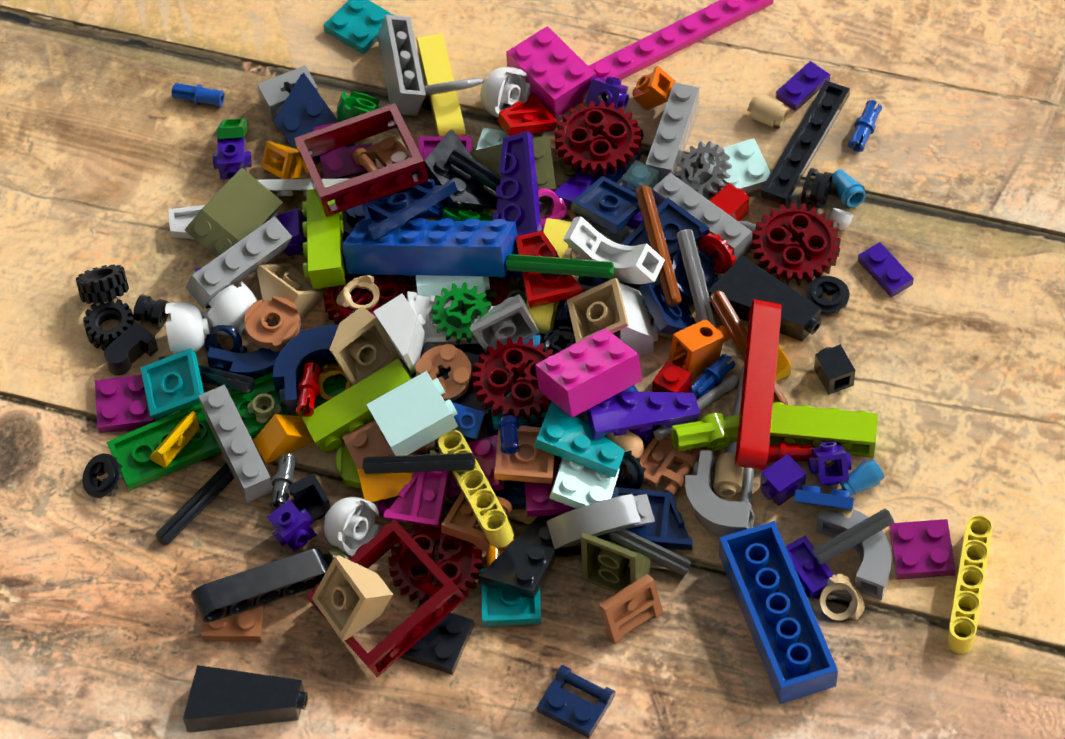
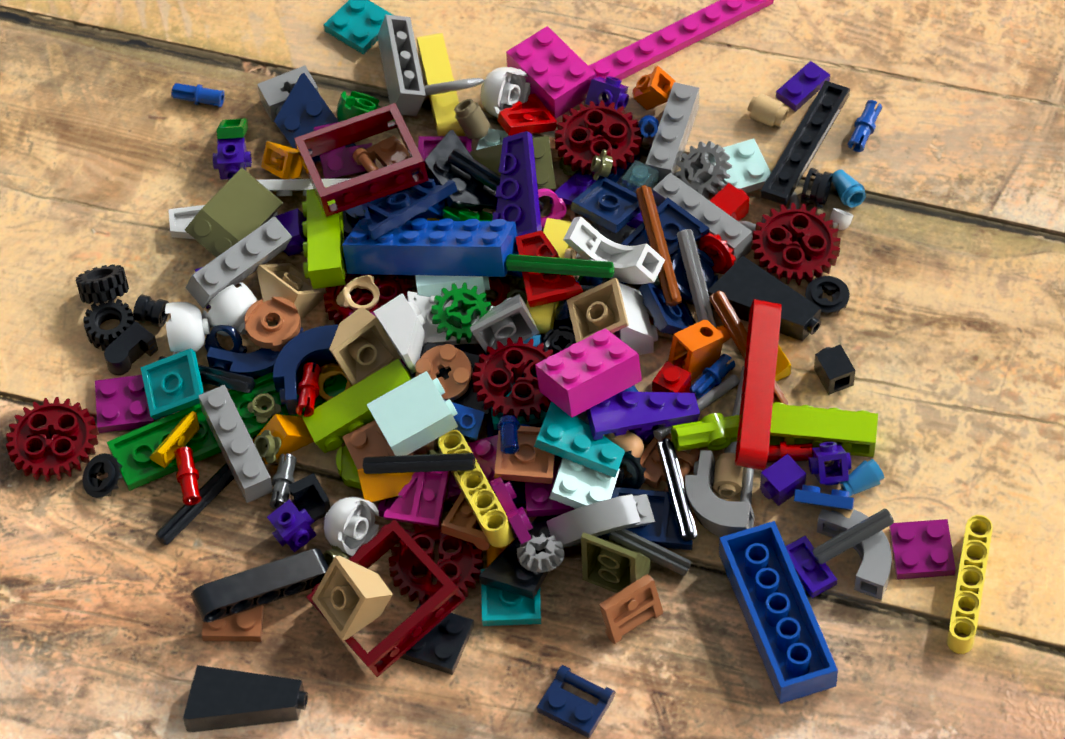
tan piece [820,574,865,621] -> none
dark purple plate [858,242,914,298] -> none
none -> dark red gear [6,397,99,482]
none -> red pin [174,447,201,505]
none -> olive plate [254,430,281,463]
none -> dark tan brick [454,99,490,140]
none -> magenta plate [490,477,533,544]
none -> light grey gear [517,533,564,572]
none -> olive plate [591,149,613,181]
none -> blue axle [638,115,659,138]
none -> black axle [657,438,697,542]

